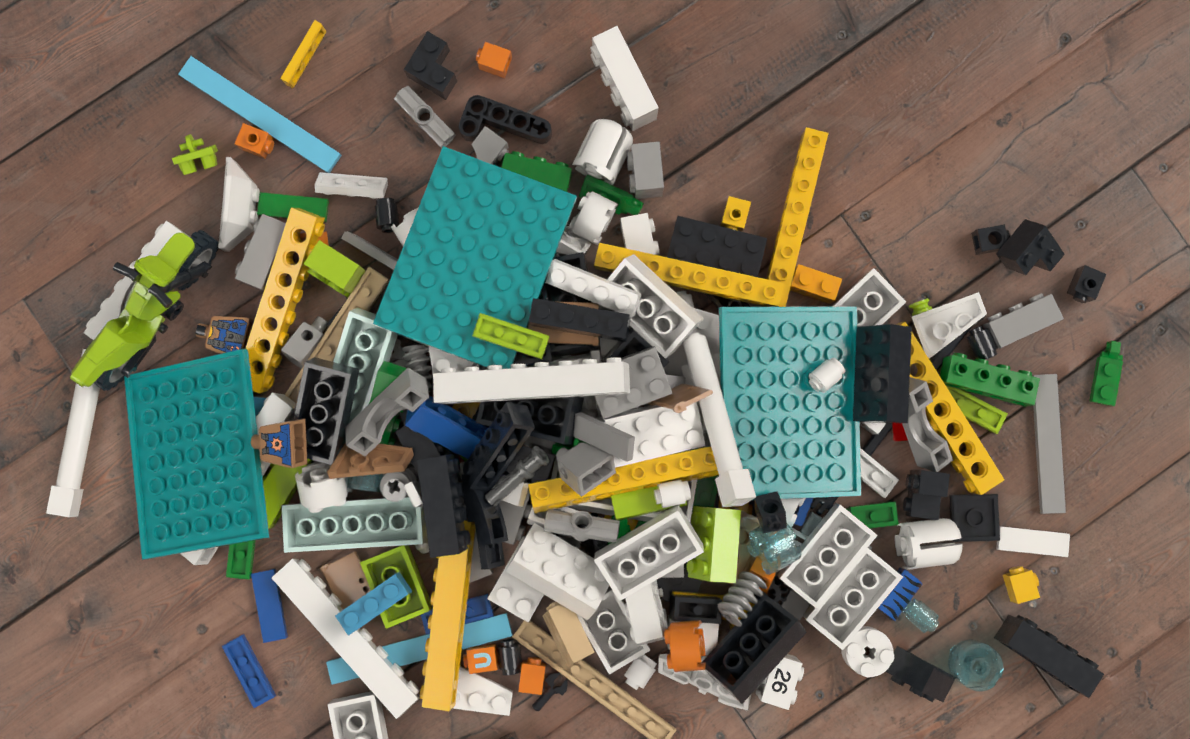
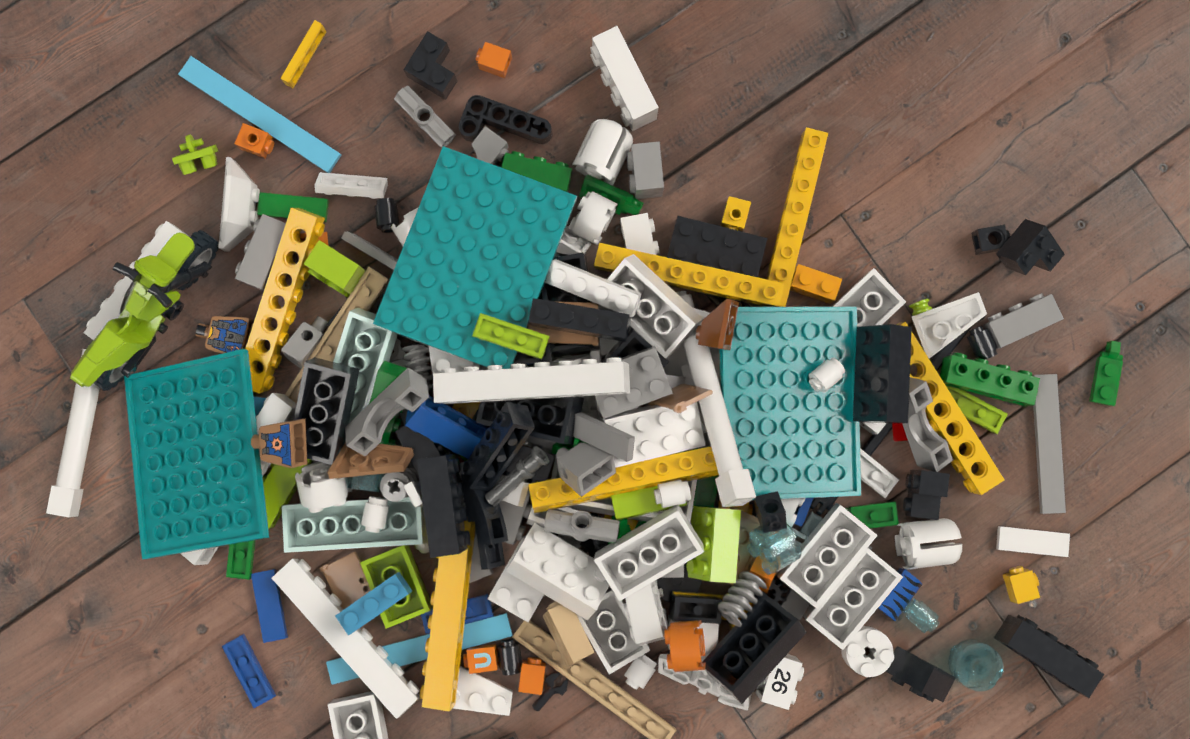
black plate [949,494,1000,542] -> none
black brick [1067,265,1106,303] -> none
none -> white brick [361,496,389,533]
none -> dark orange slope [696,299,739,350]

